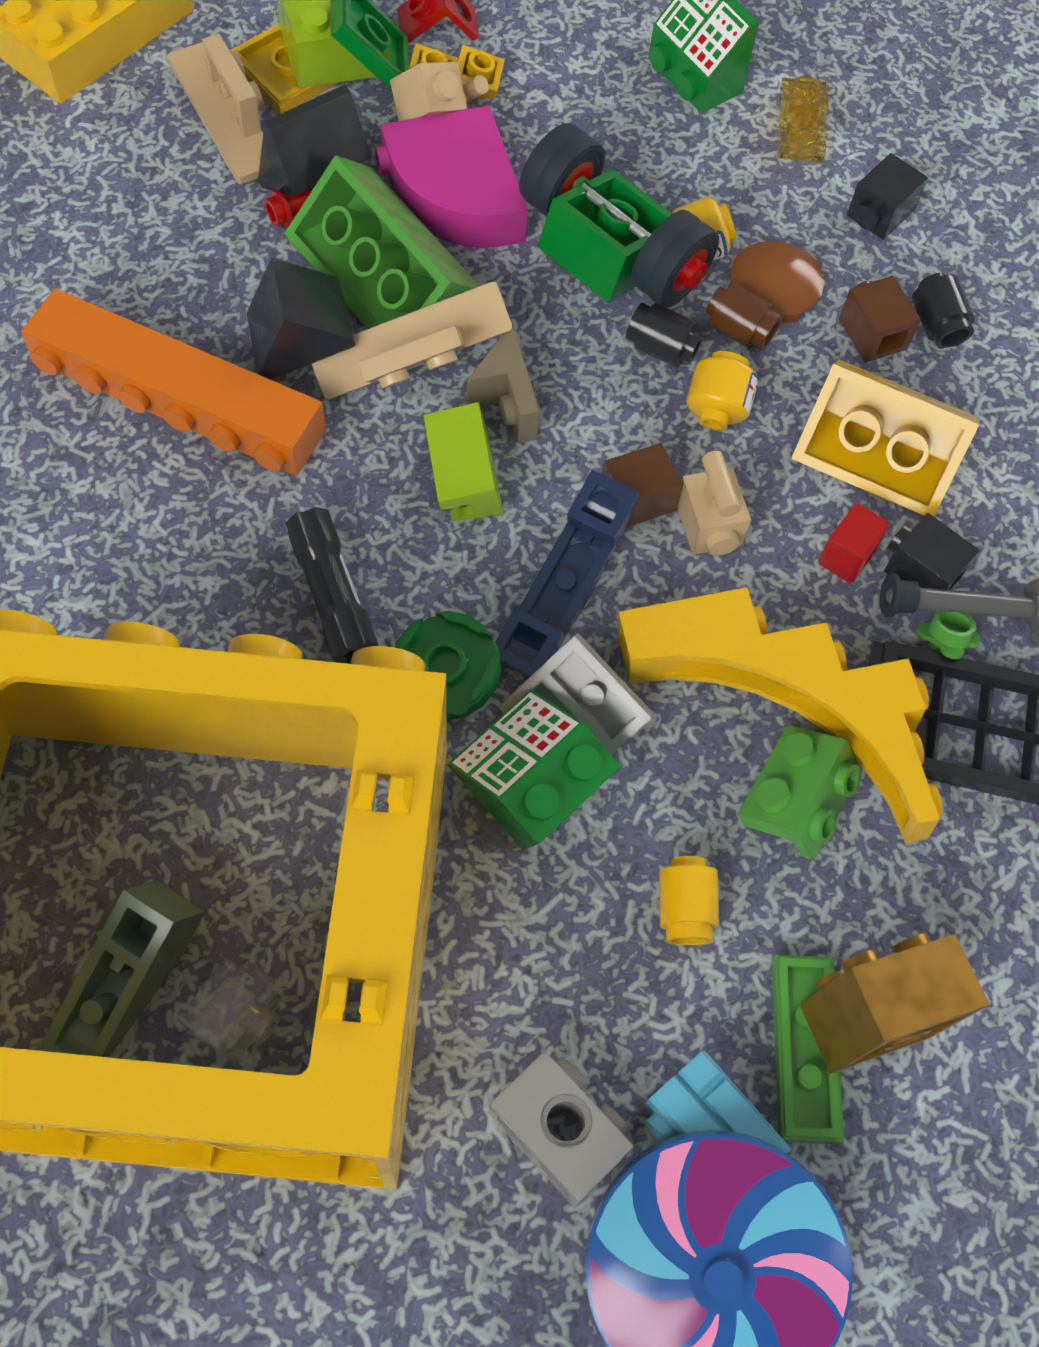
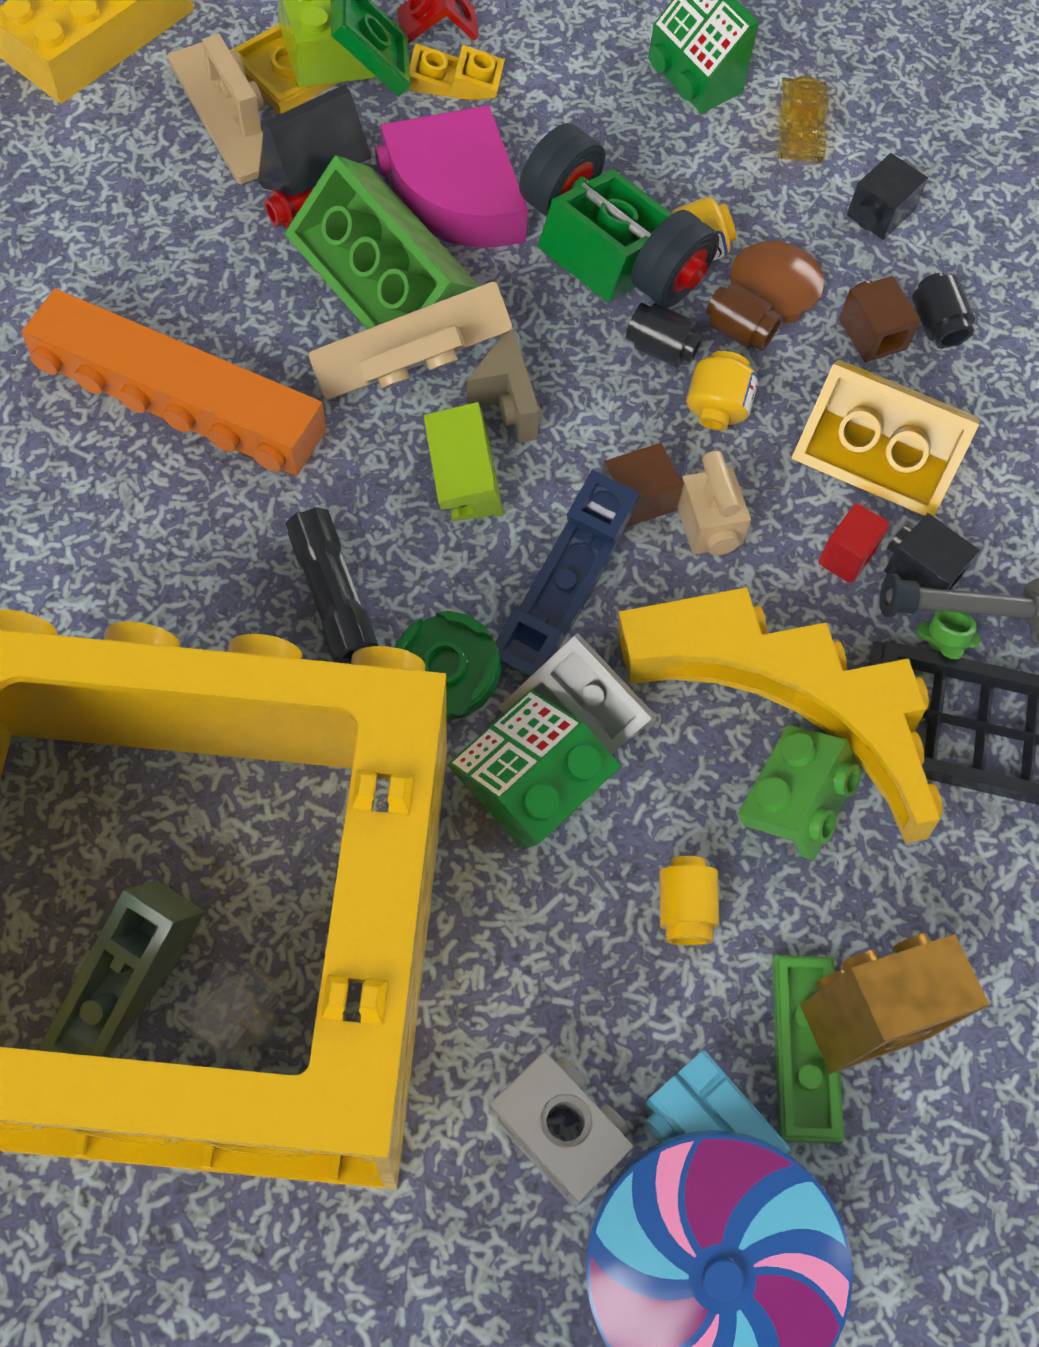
black slope [247,257,356,380] -> none
tan brick [390,61,489,121] -> none

